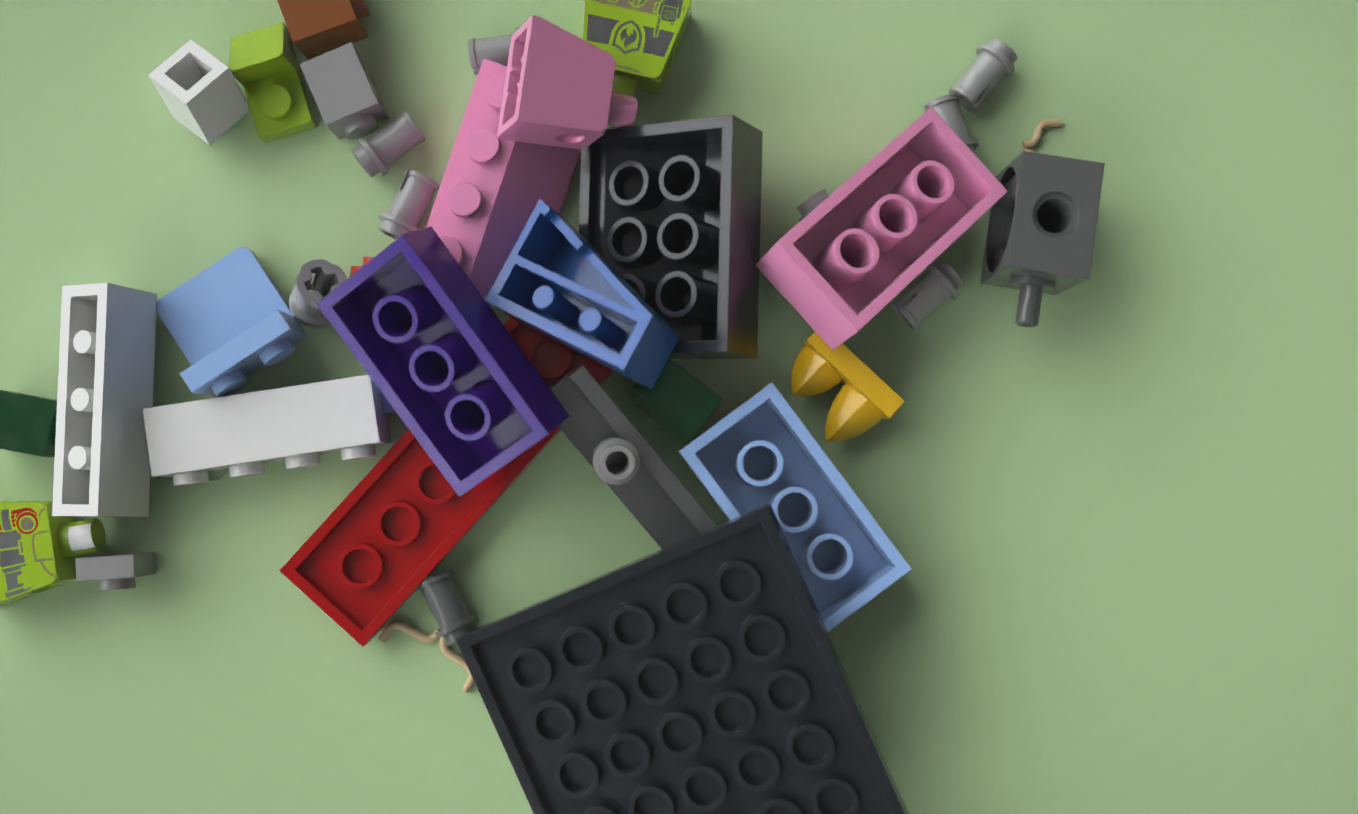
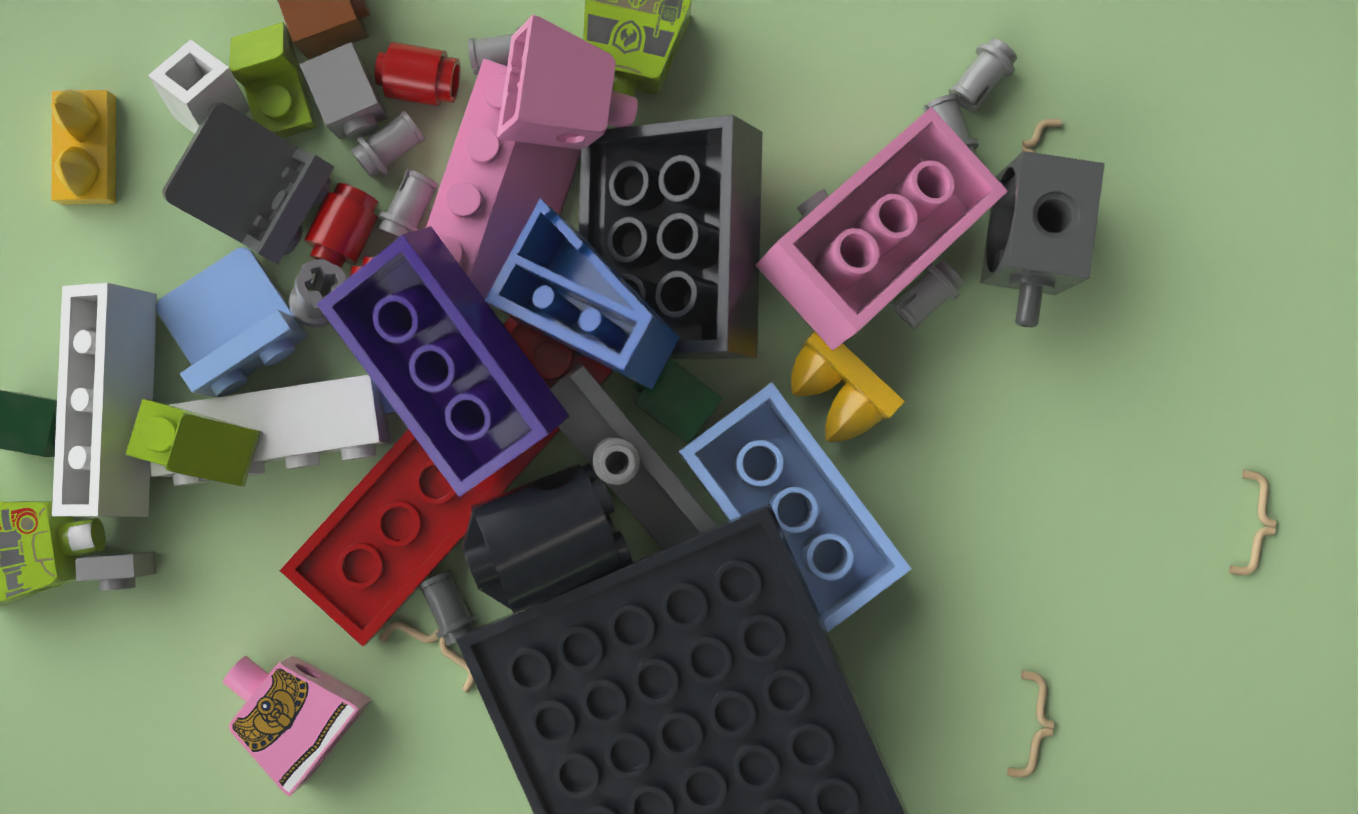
none -> yellow tile [50,89,116,205]
none -> lime slope [125,399,261,487]
none -> dark grey bracket [162,103,335,264]
none -> bright pink torso [222,656,371,797]
none -> red brick [304,182,379,269]
none -> red brick [375,42,460,107]
none -> black cylinder [462,463,632,614]
none -> tan piece [1007,670,1054,778]
none -> tan piece [1229,470,1276,575]

